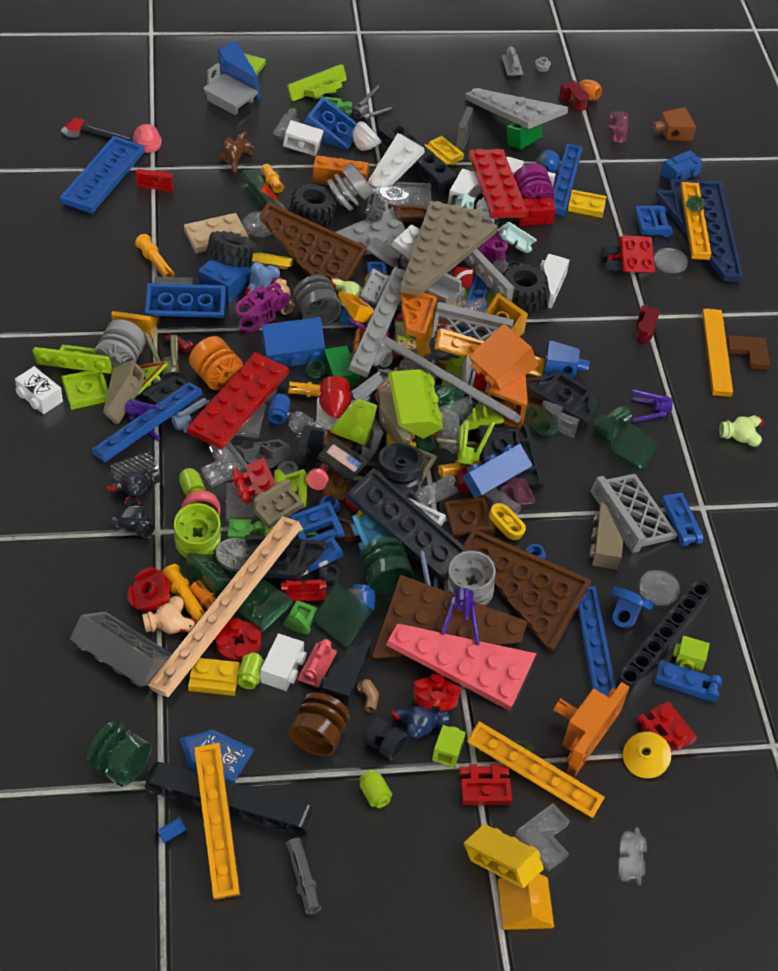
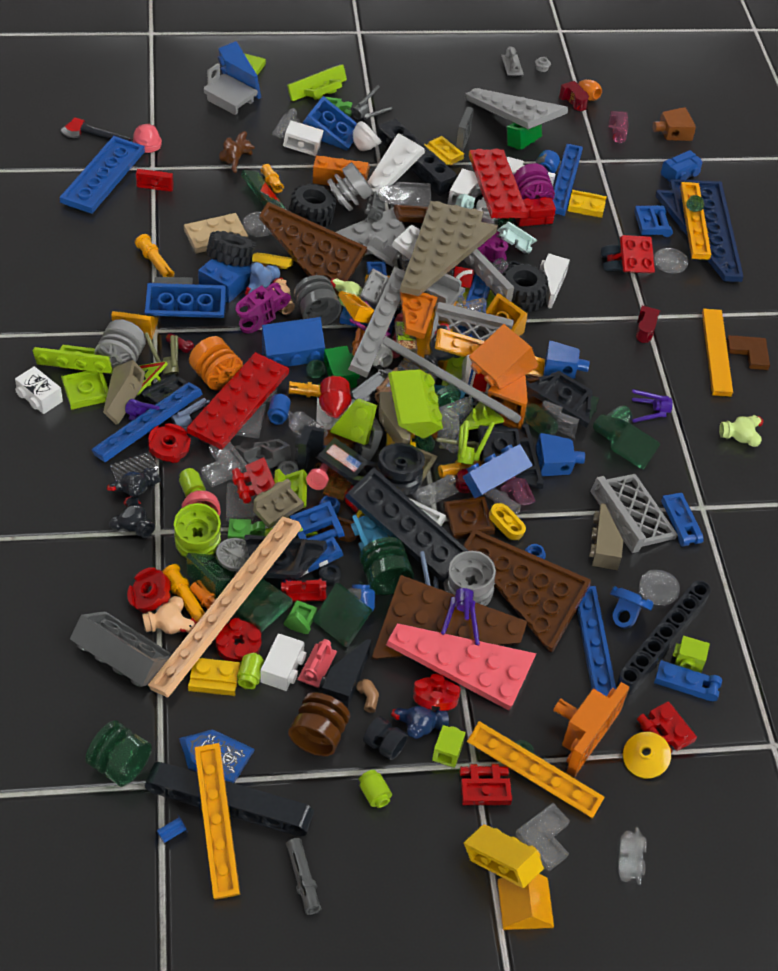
none -> red plate [148,423,190,463]
none -> blue torso [535,433,585,476]

